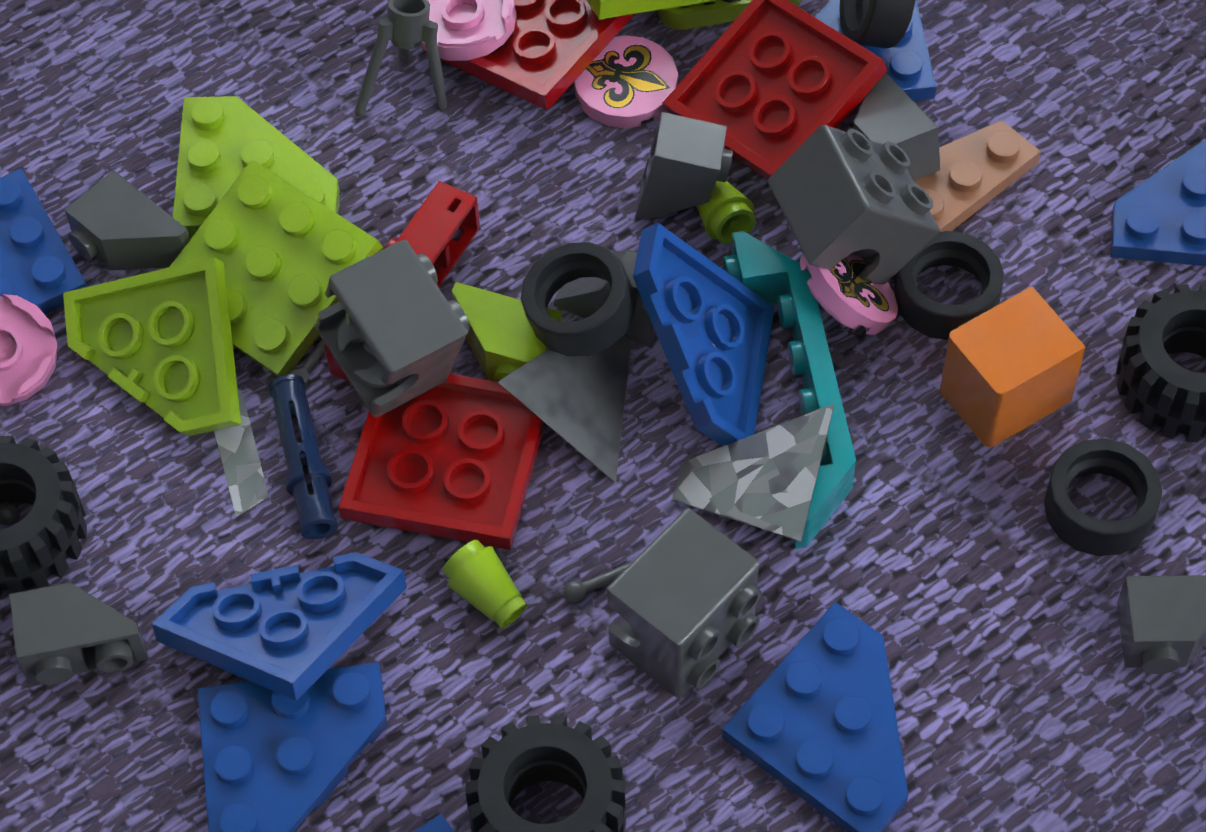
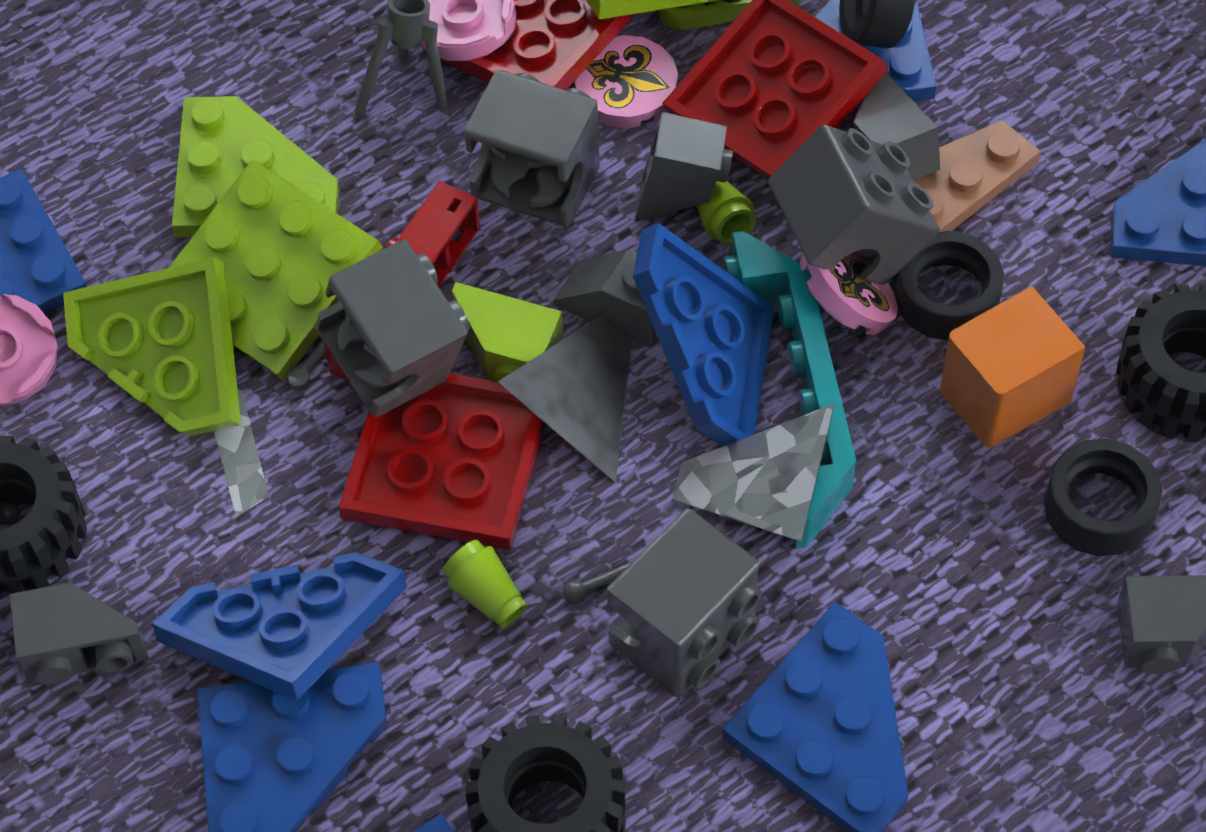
dark grey slope [64,170,190,270] -> none
dark blue pin [269,374,338,539] -> none
black tyre [521,242,636,356] -> none
none -> dark grey piece [464,70,600,227]

